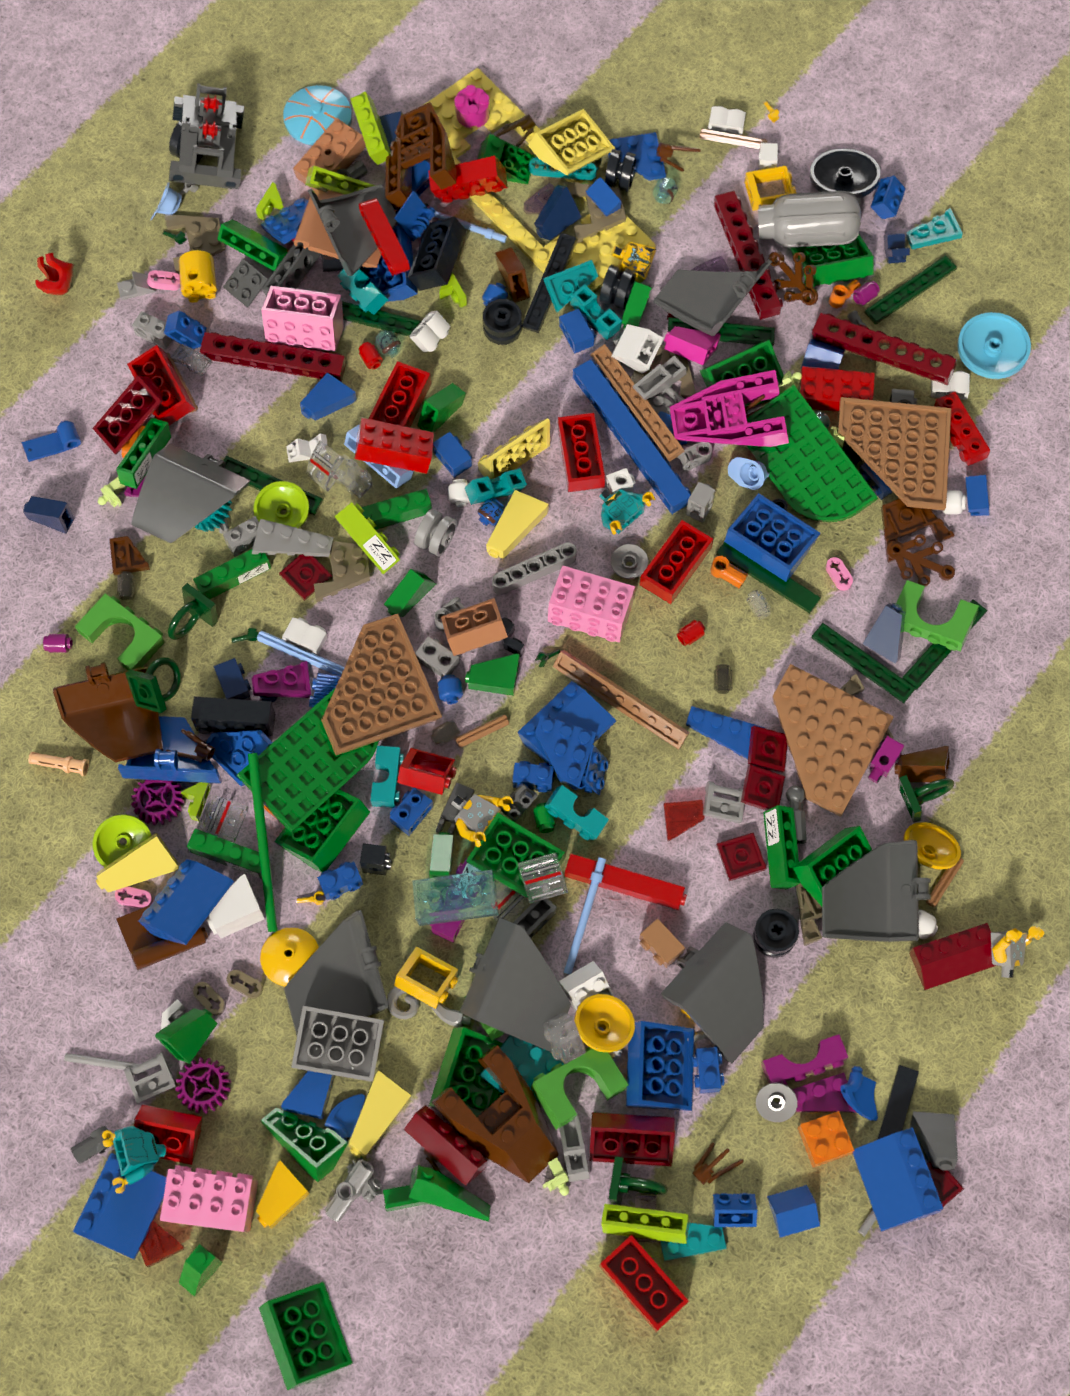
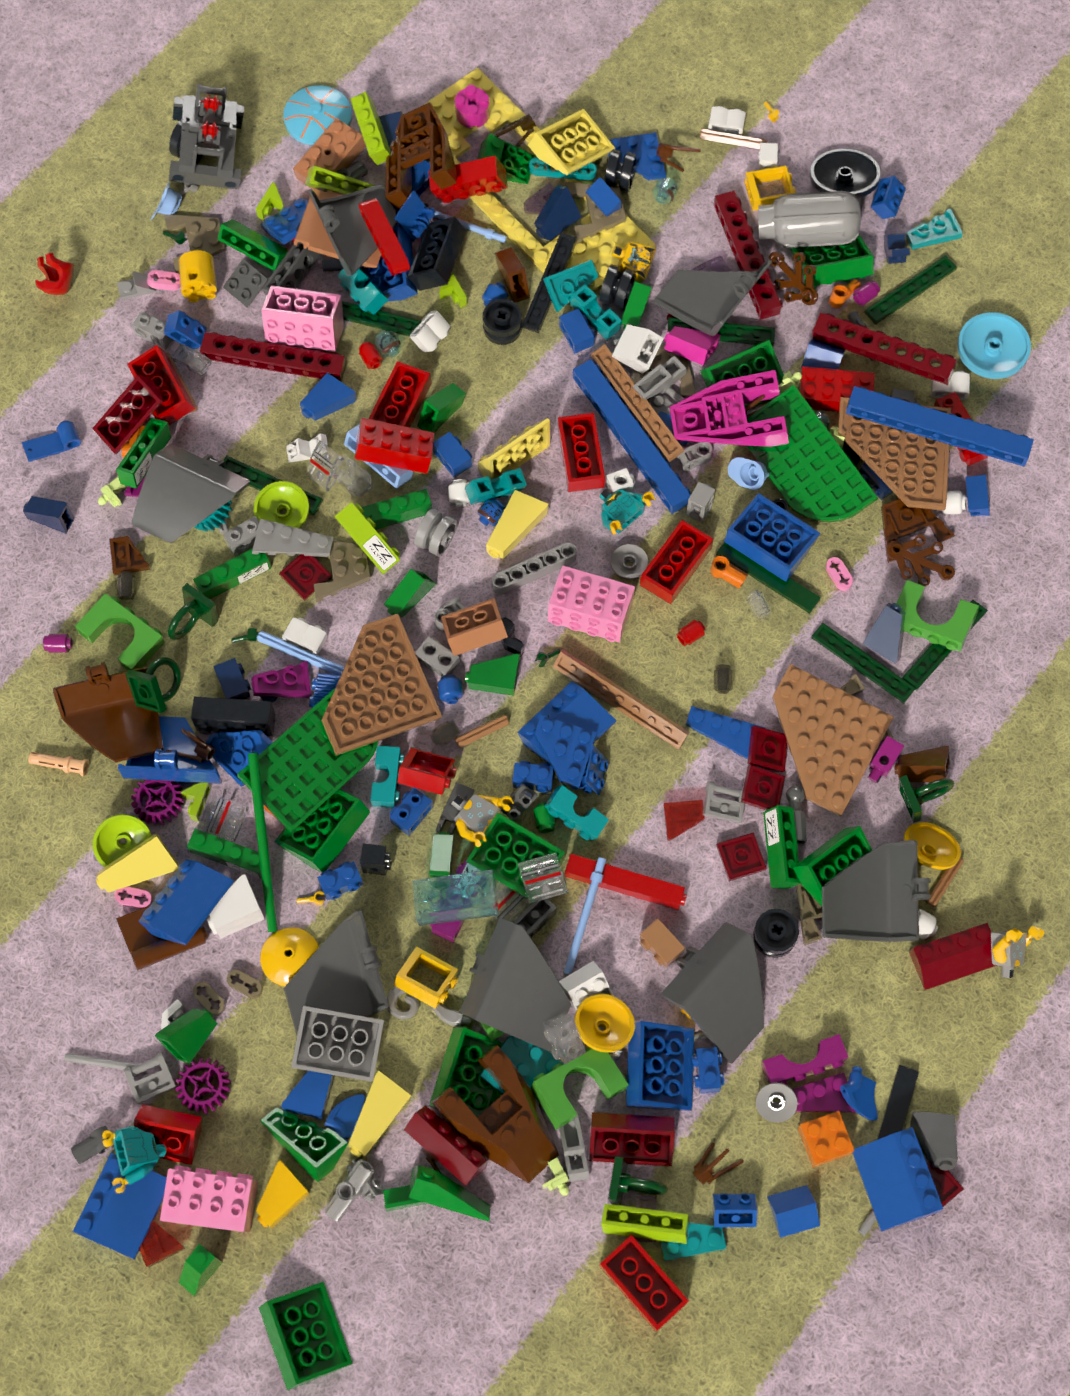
none -> blue brick [845,386,1034,467]

